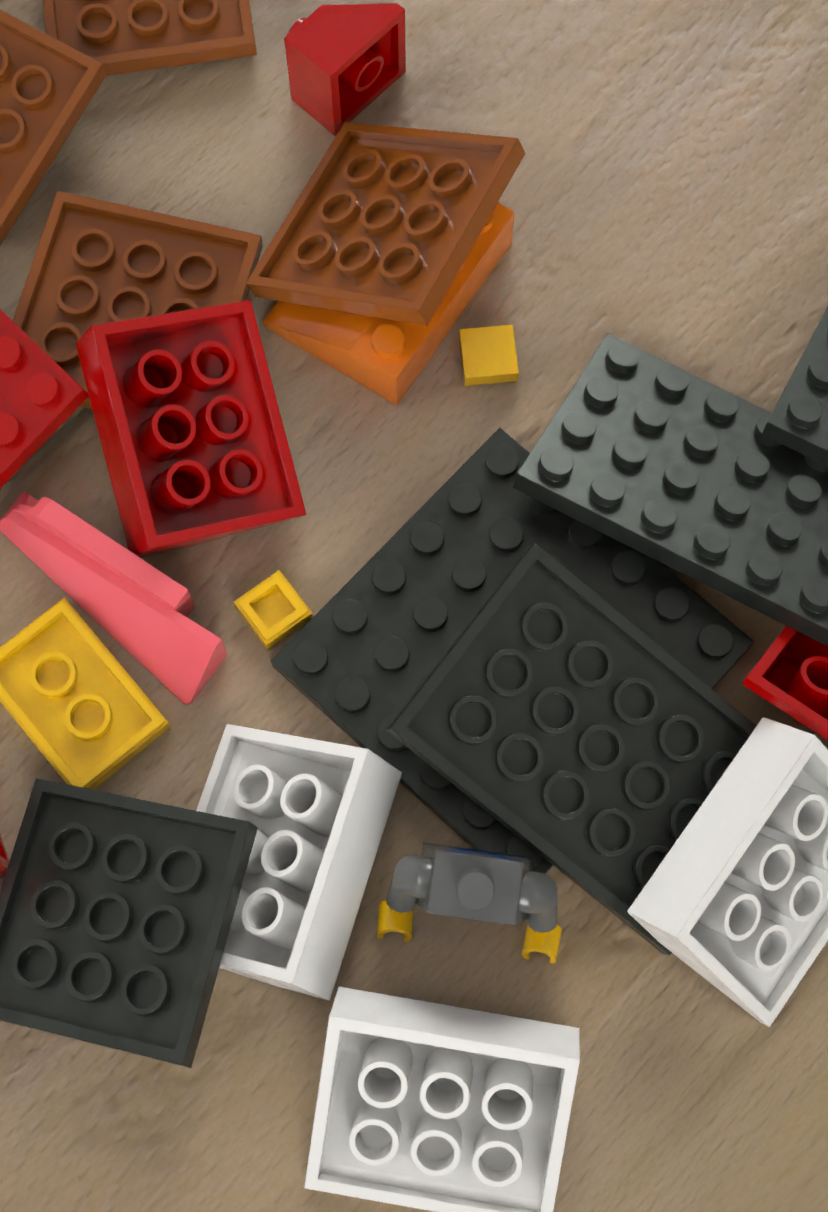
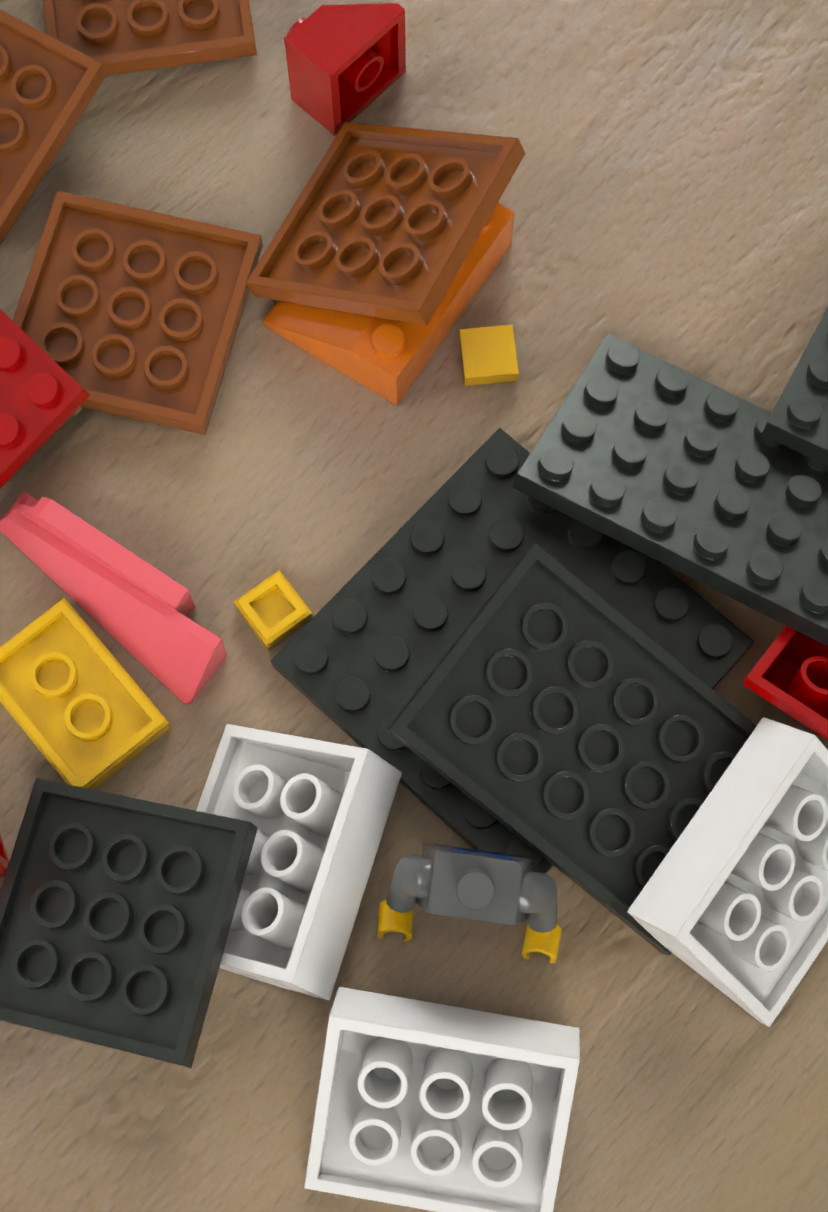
red slope [75,300,307,558] -> none

